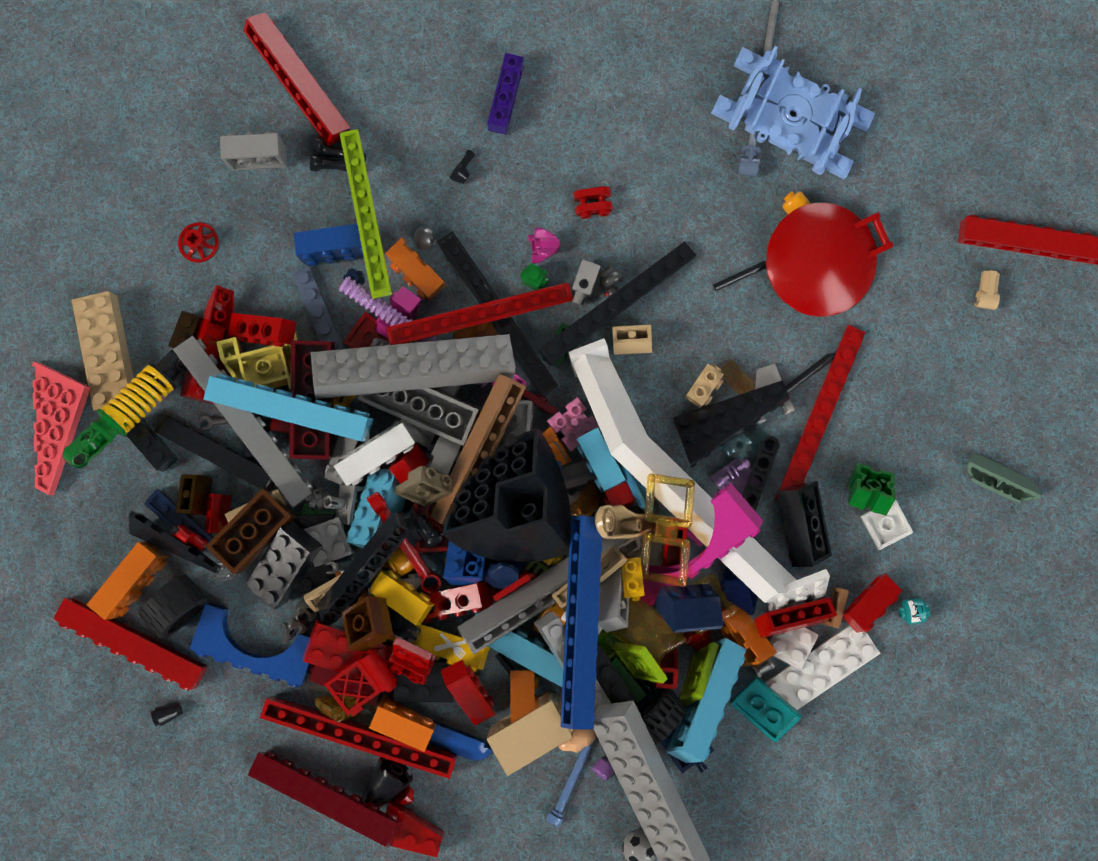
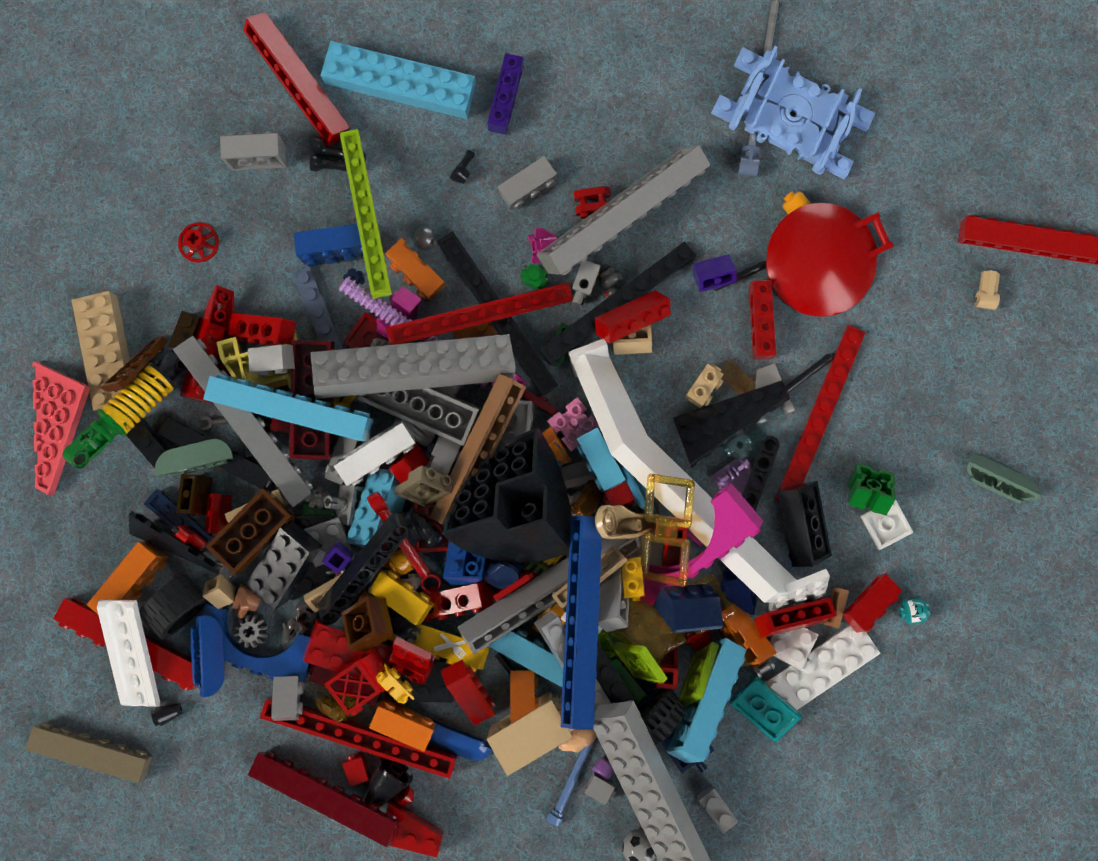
none -> dark tan brick [25,722,152,783]
none -> white plate [97,600,161,707]
none -> reddish brown wing [100,336,168,393]
none -> sand green brick [155,439,234,477]
none -> blue brick [191,615,224,697]
none -> tan brick [203,574,236,609]
none -> nougat piece [232,583,261,619]
none -> light grey gear [234,615,269,648]
none -> light grey brick [248,345,295,376]
none -> light grey brick [271,676,304,721]
none -> medium azure brick [320,41,476,119]
none -> dark purple brick [322,540,353,574]
none -> red brick [342,752,371,787]
none -> yellow hinge [376,664,414,704]
none -> light grey brick [497,156,557,210]
none -> light grey brick [536,145,710,275]
none -> light grey brick [584,772,616,805]
none -> red brick [595,290,671,344]
none -> dark purple brick [693,254,736,292]
none -> light grey brick [696,784,738,834]
none -> red brick [749,280,776,360]

